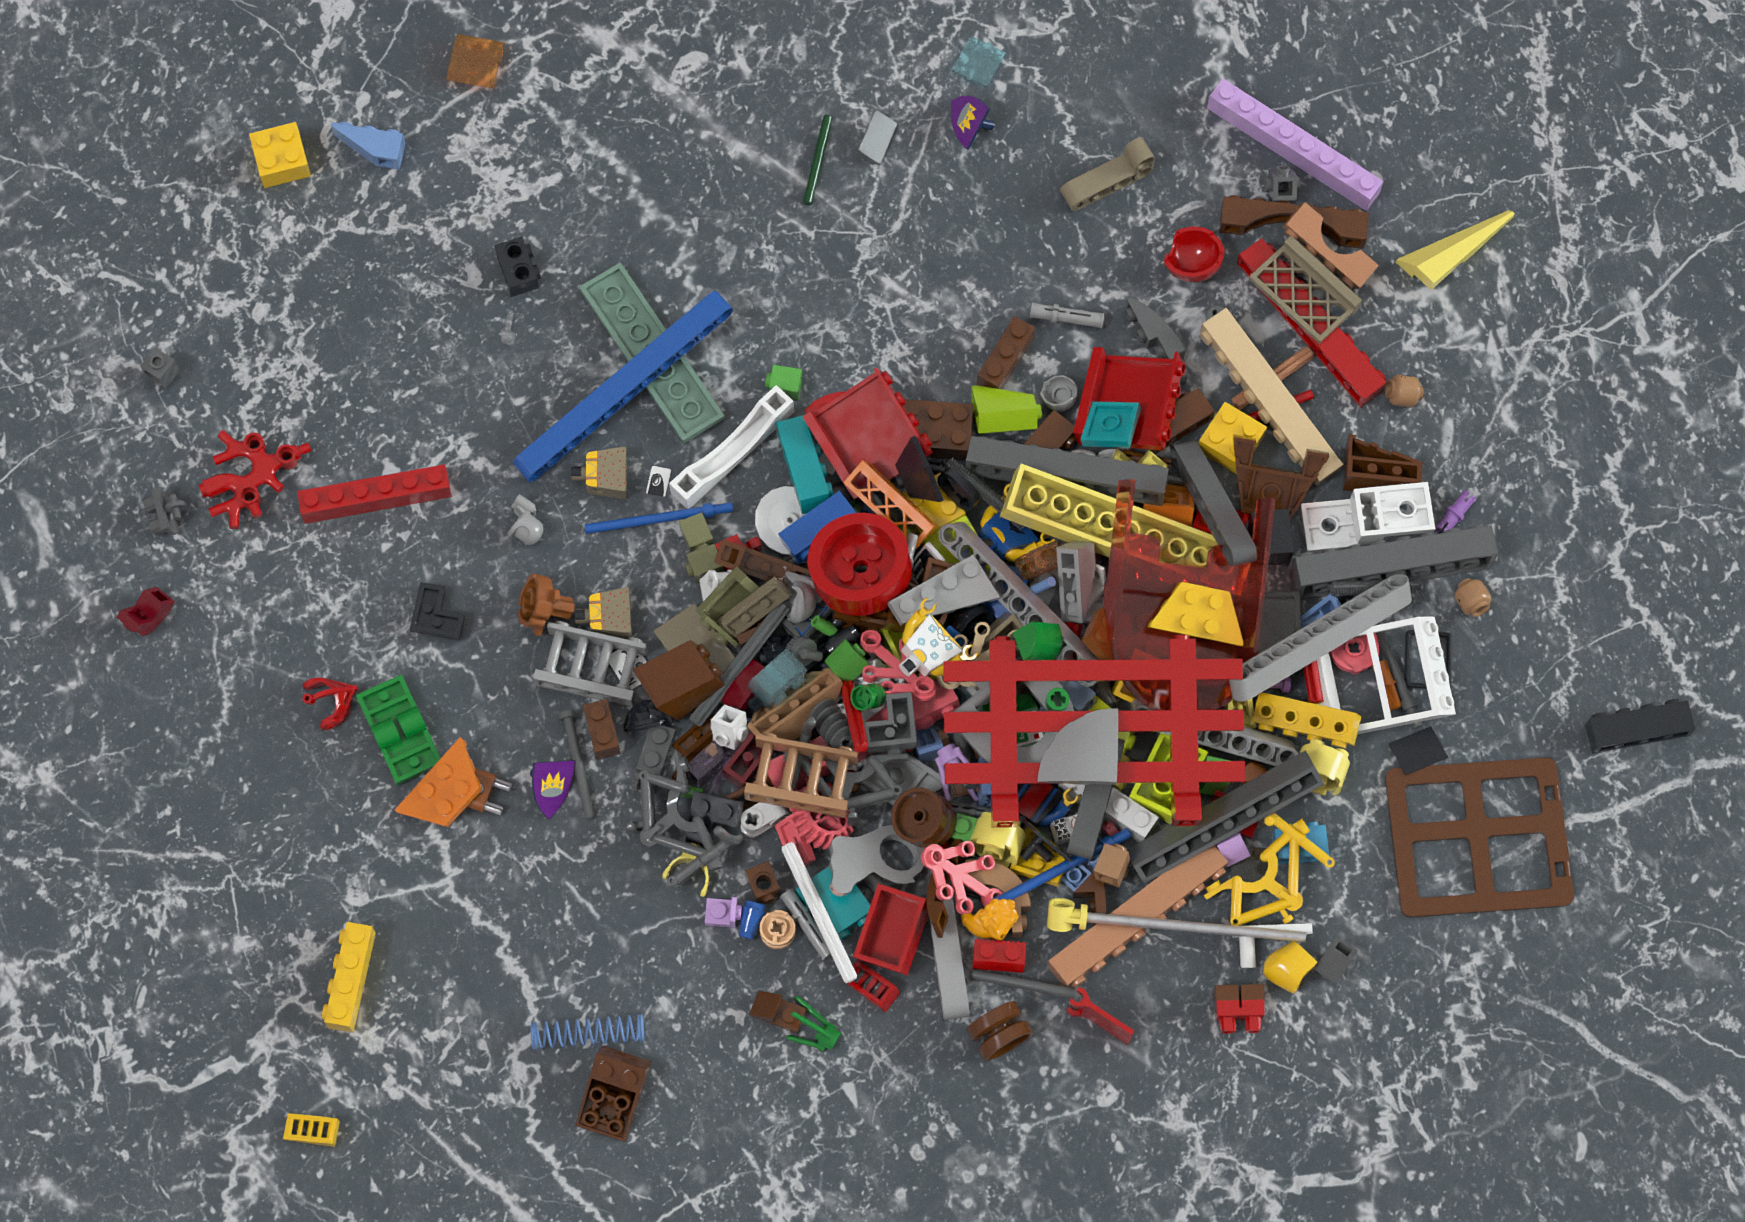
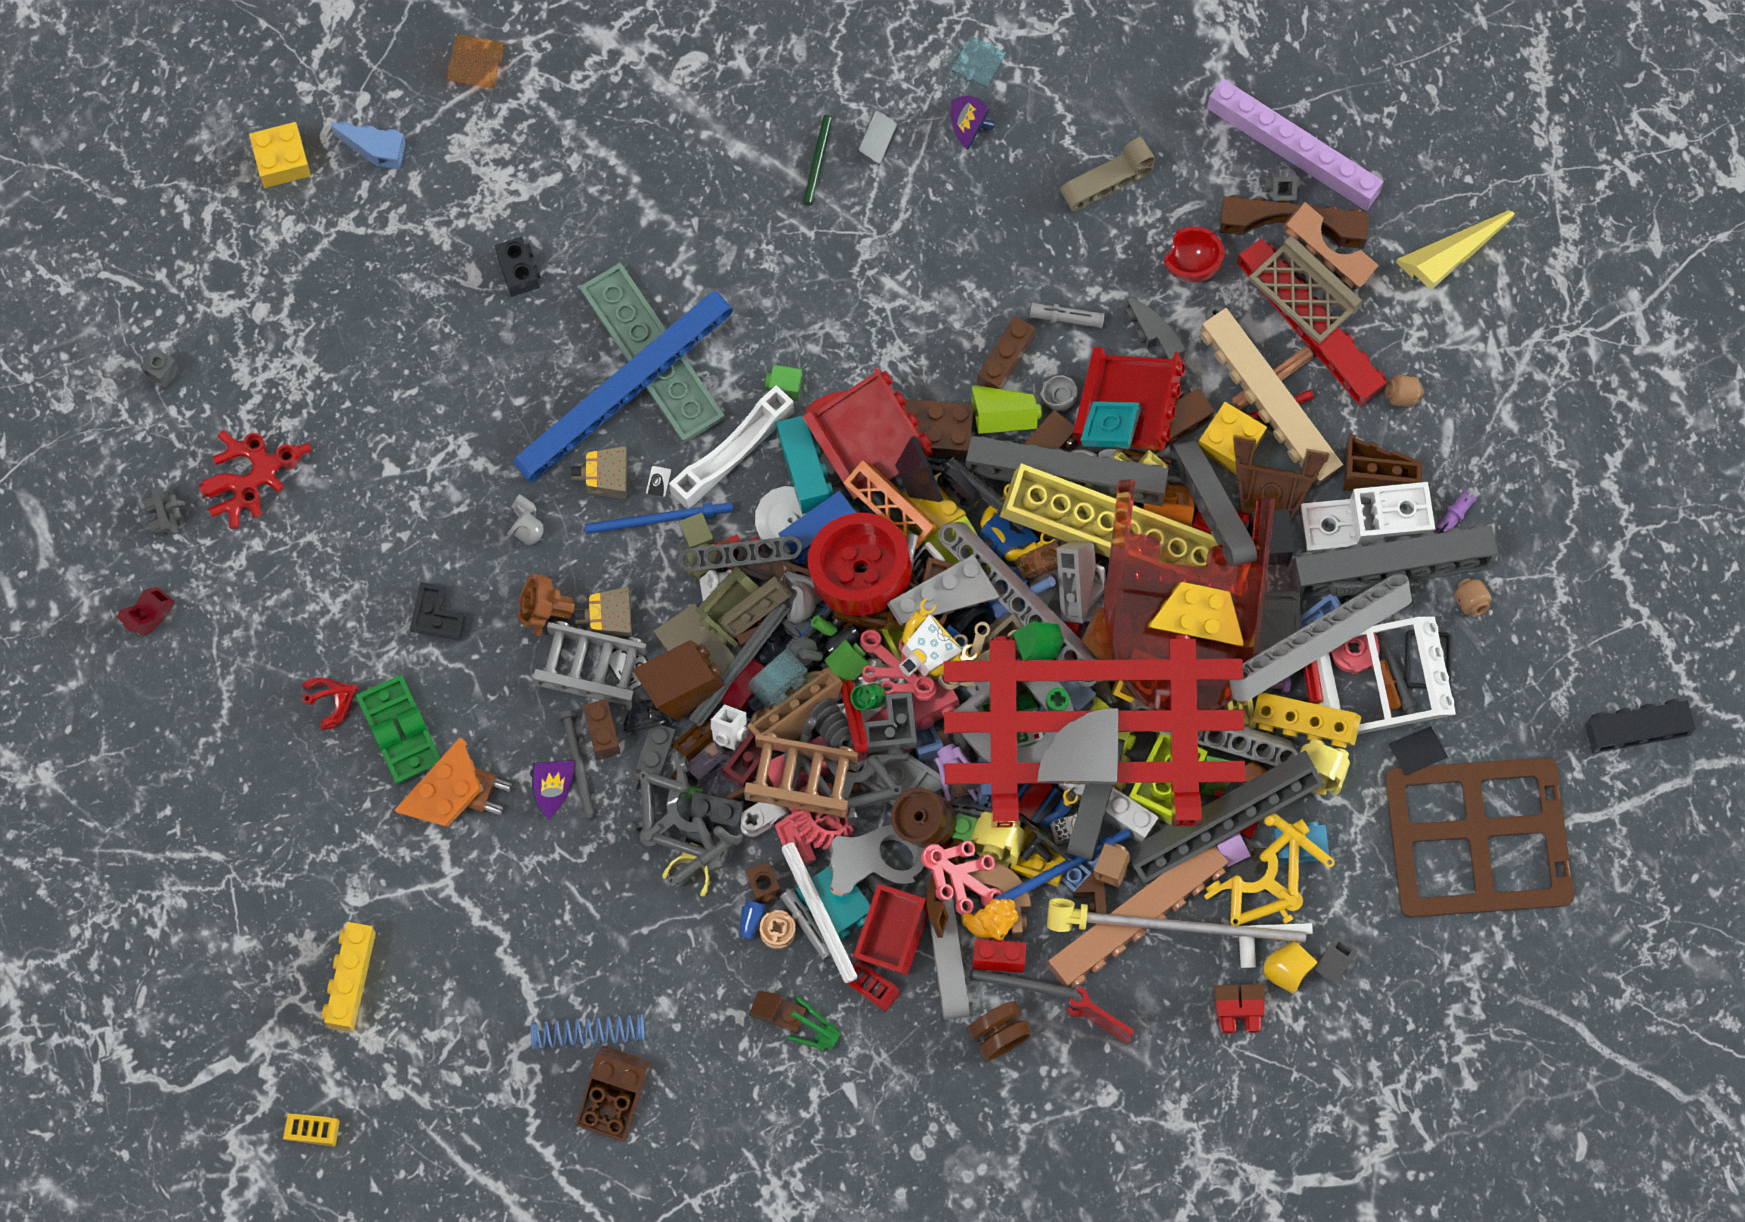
red brick [297,464,452,524] -> none
lavender bracket [705,897,742,928] -> none
coral piece [1101,821,1118,836] -> none
none -> dark grey beam [678,536,802,571]

